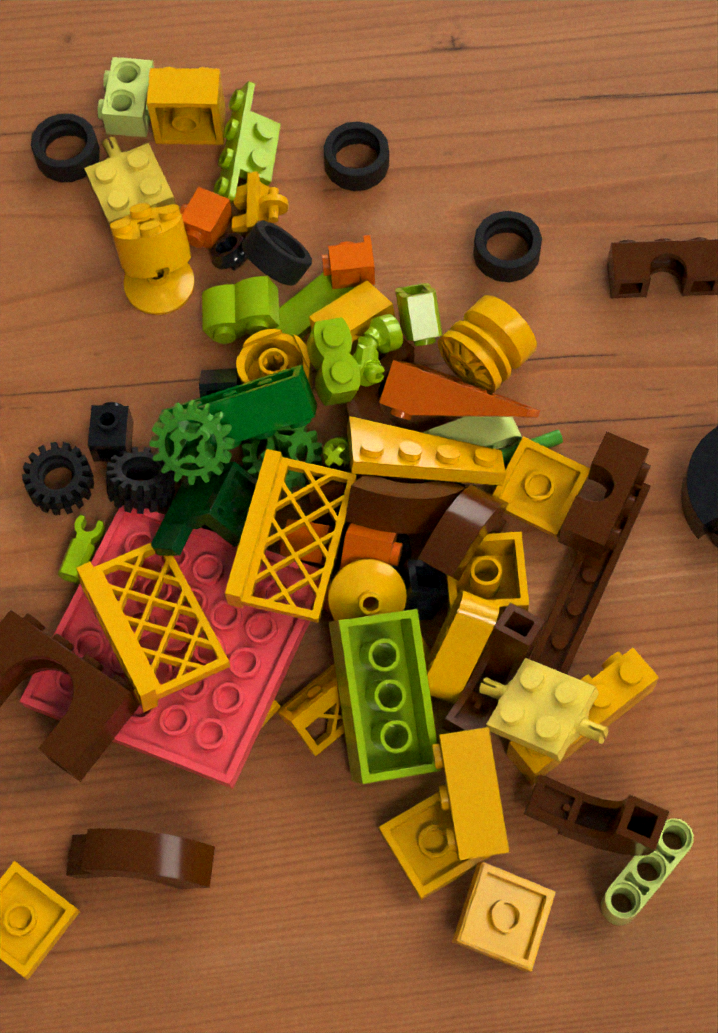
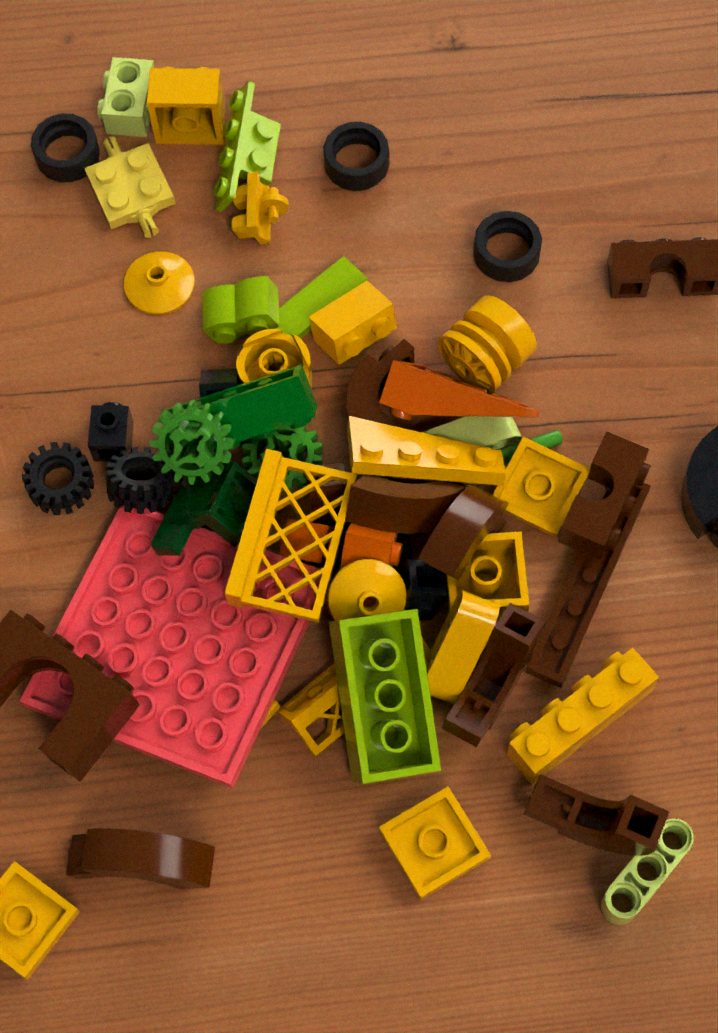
lime bar [58,515,105,585] -> none
yellow fence [76,543,230,712] -> none
yellow brick [110,203,191,279] -> none
orange brick [180,187,233,250] -> none
black hat [211,232,248,271] -> none
black tyre [242,220,312,286] -> none
lime brick [307,317,360,406] -> none
orange brick [321,235,375,289] -> none
lime axle [322,437,350,467] -> none
lime arm [353,314,403,387] -> none
lime brick [395,283,442,346] -> none
yellow brick [432,727,510,860] -> none
yellow plate [452,861,556,972] -> none
light yellow plate [480,658,608,762] -> none

